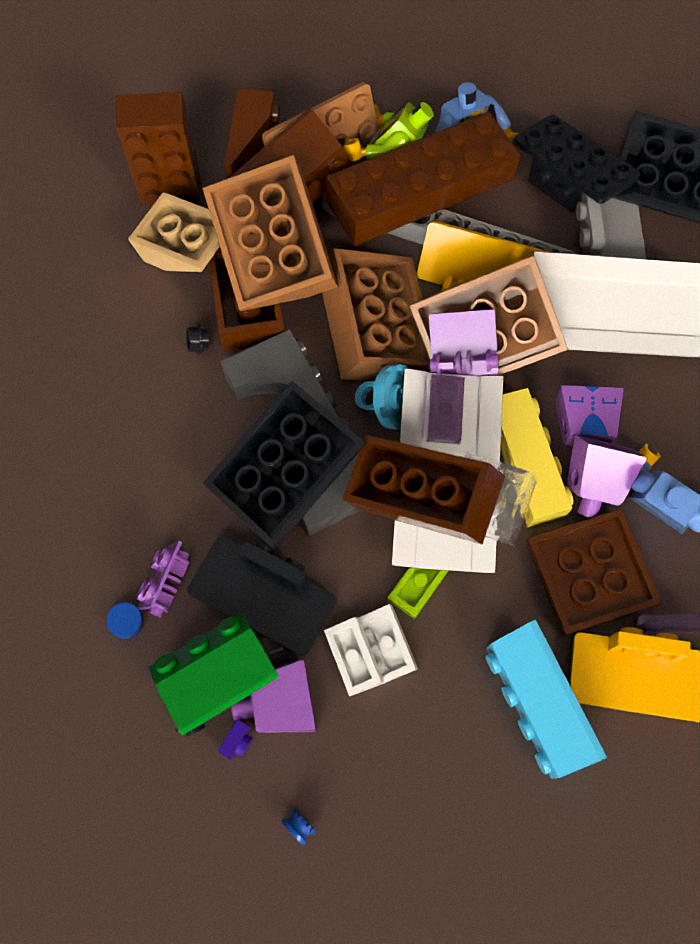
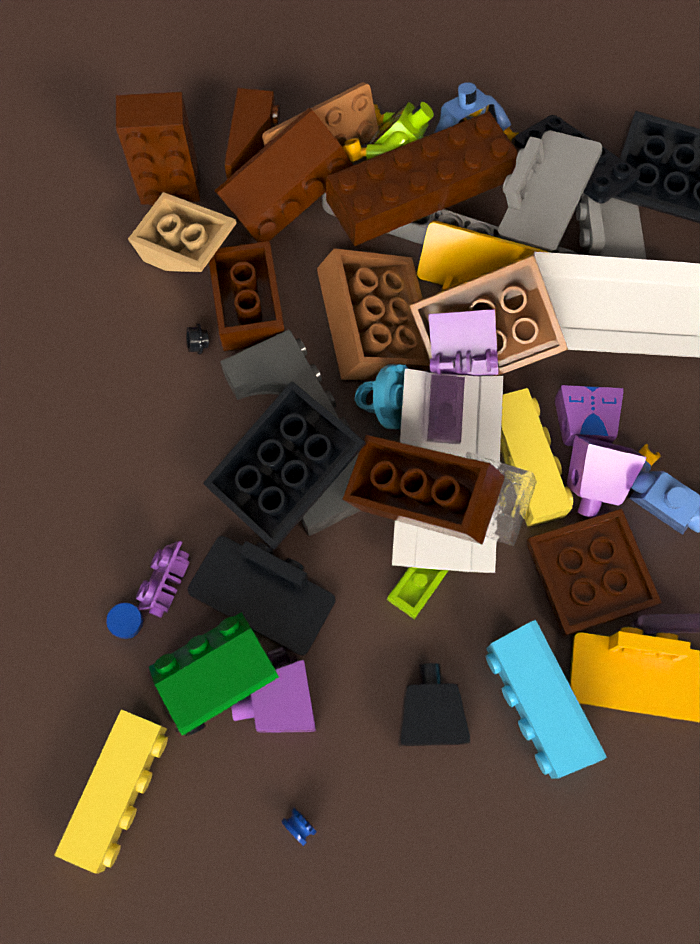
medium nougat slope [202,155,338,311] -> none
dark purple plate [218,719,253,761] -> none
white slope [324,604,418,696] -> none
none -> light yellow brick [54,710,168,874]
none -> black torso [399,663,470,746]
none -> light grey bracket [498,131,602,252]

